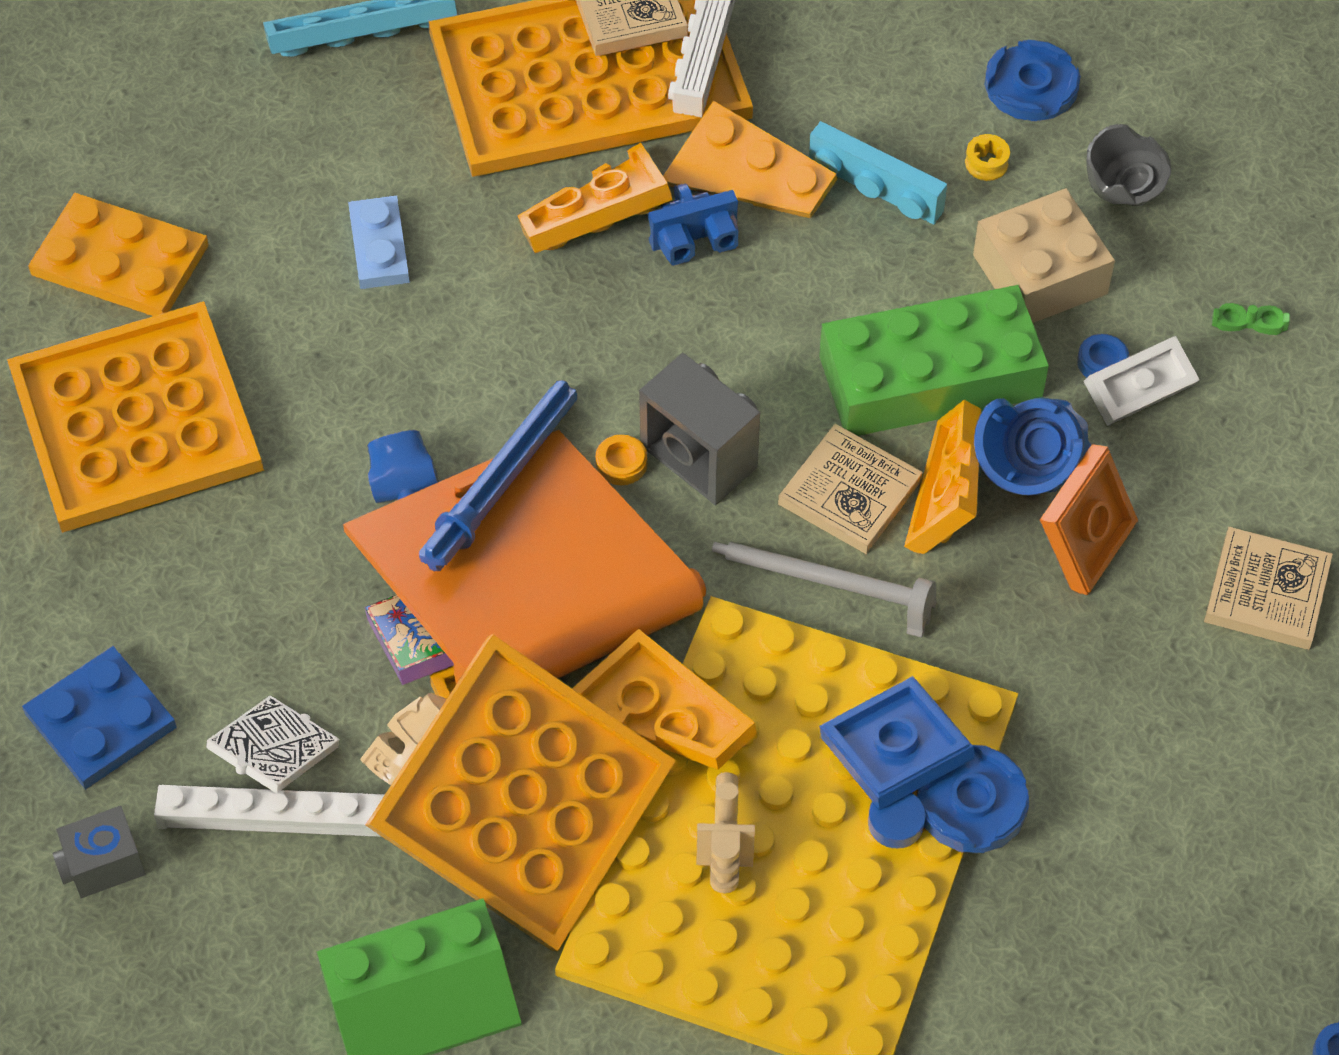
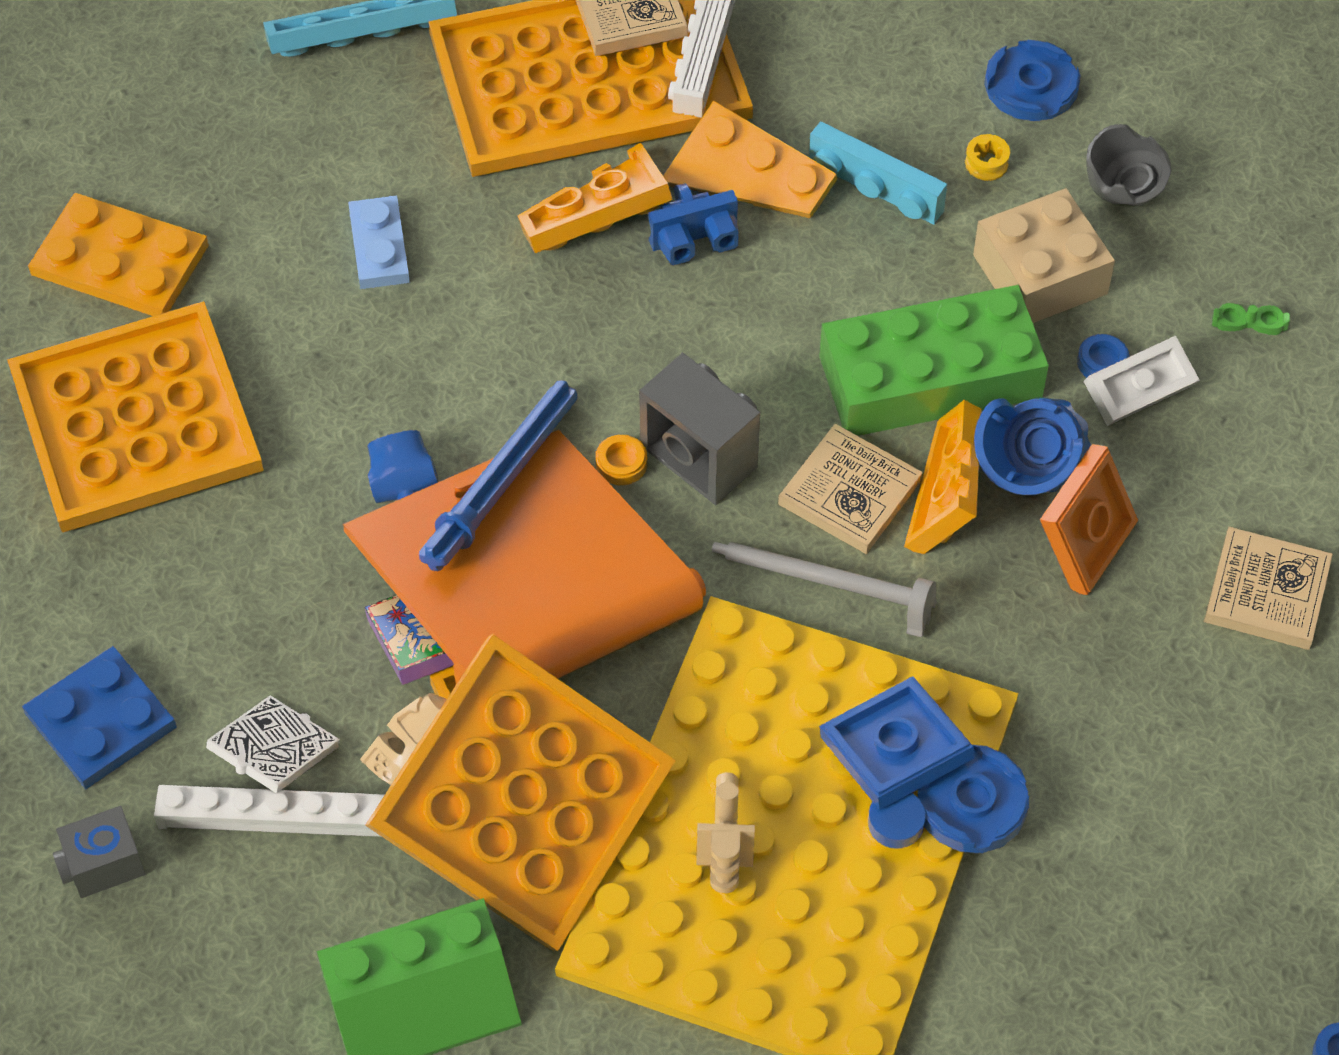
light orange wing [572,629,757,770] -> none

